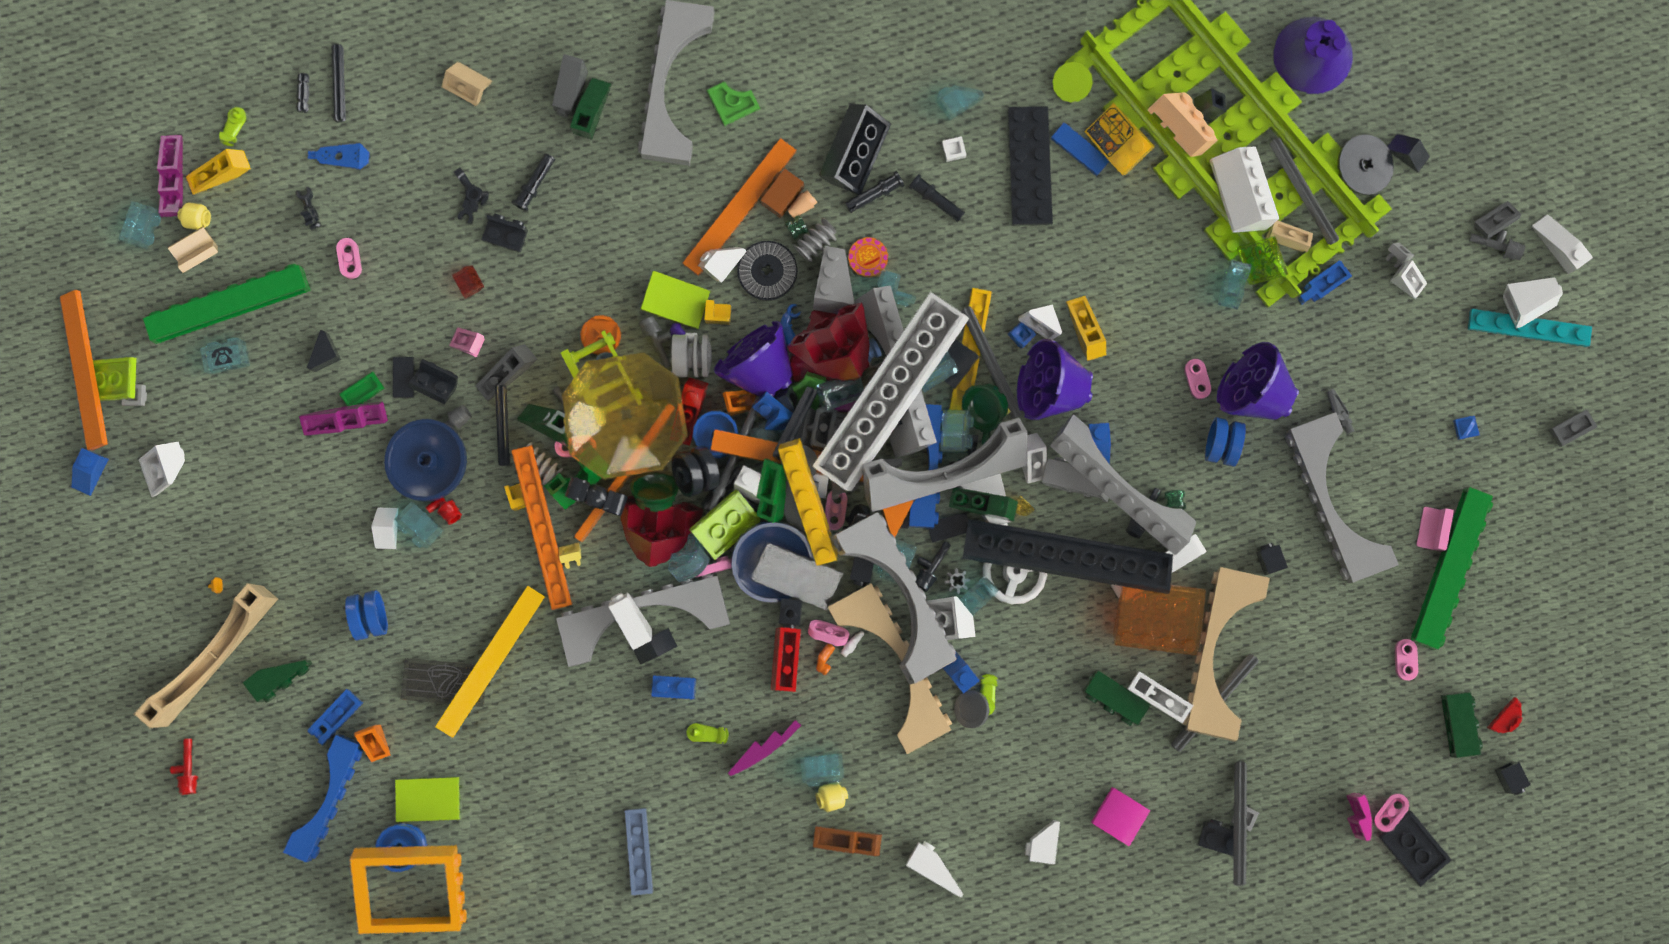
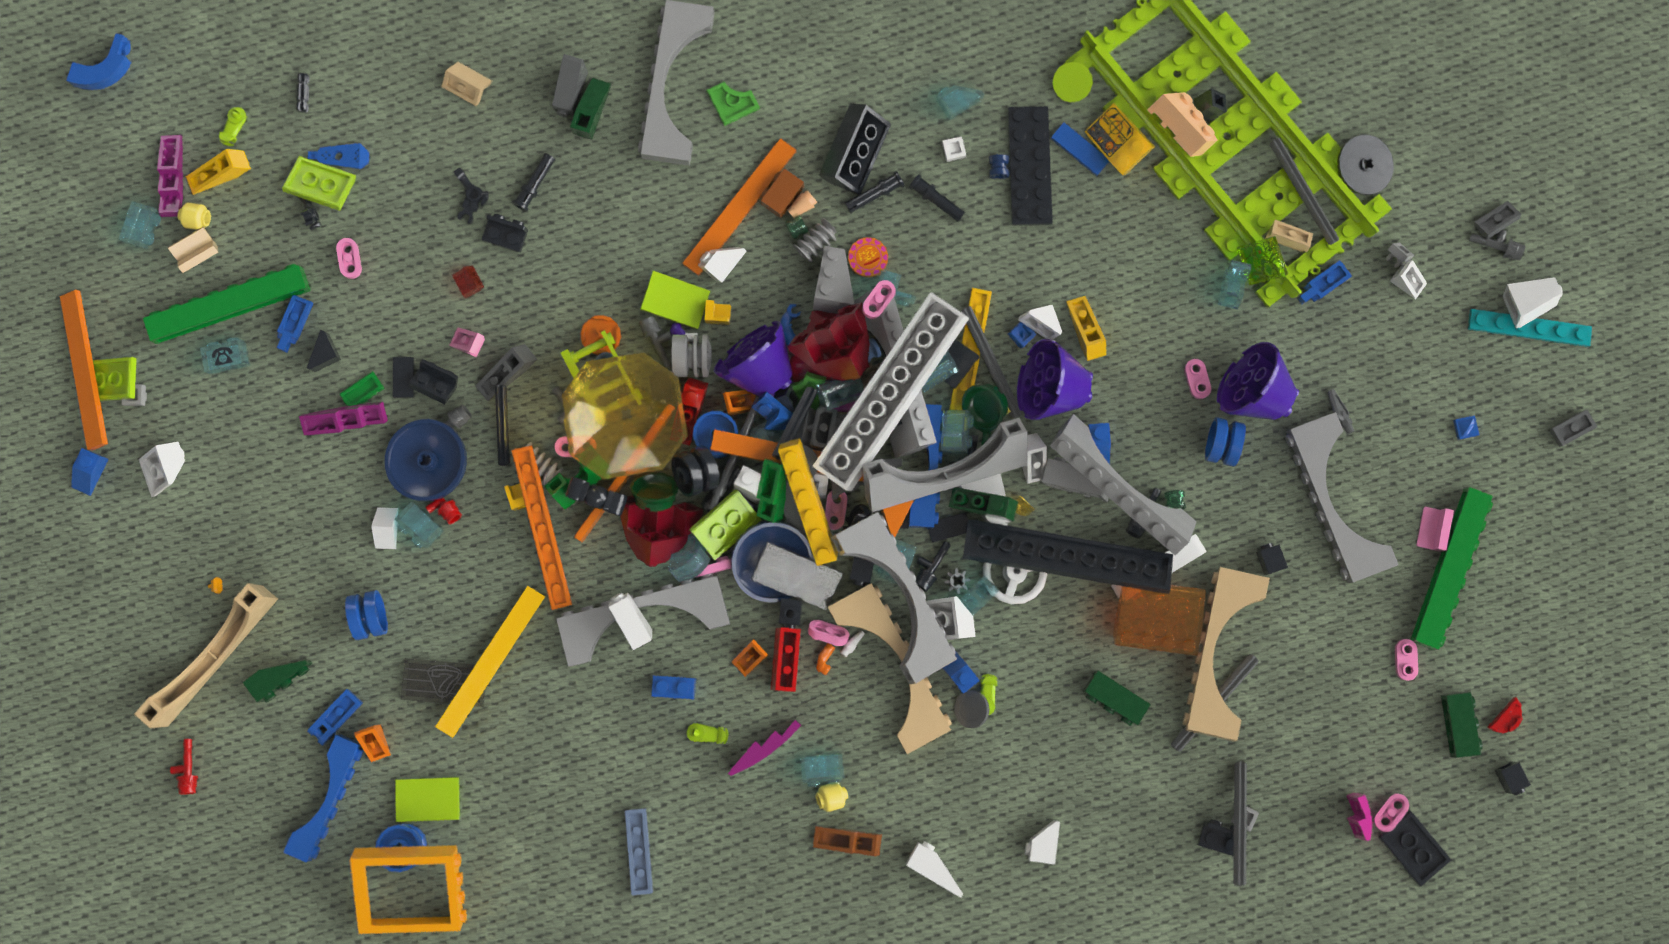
black axle [331,44,346,122] -> none
dark green slope [517,404,579,447] -> none
light yellow tile [559,543,581,569] -> none
black slope [633,628,678,665] -> none
piece [737,241,798,301] -> none
dark pink slope [1091,787,1150,846] -> none
white slope [1127,672,1193,723] -> none
white slope [1210,147,1279,233] -> none
dark purple cone [1273,17,1353,94] -> none
black slope [1387,133,1430,173] -> none
white slope [1531,215,1593,274] -> none
none -> blue arch [66,33,131,90]
none -> blue hinge [277,295,314,353]
none -> lime tile [282,156,356,211]
none -> orange slope [732,639,768,677]
none -> bright pink plate [862,280,896,319]
none -> dark blue wheel [989,154,1009,179]

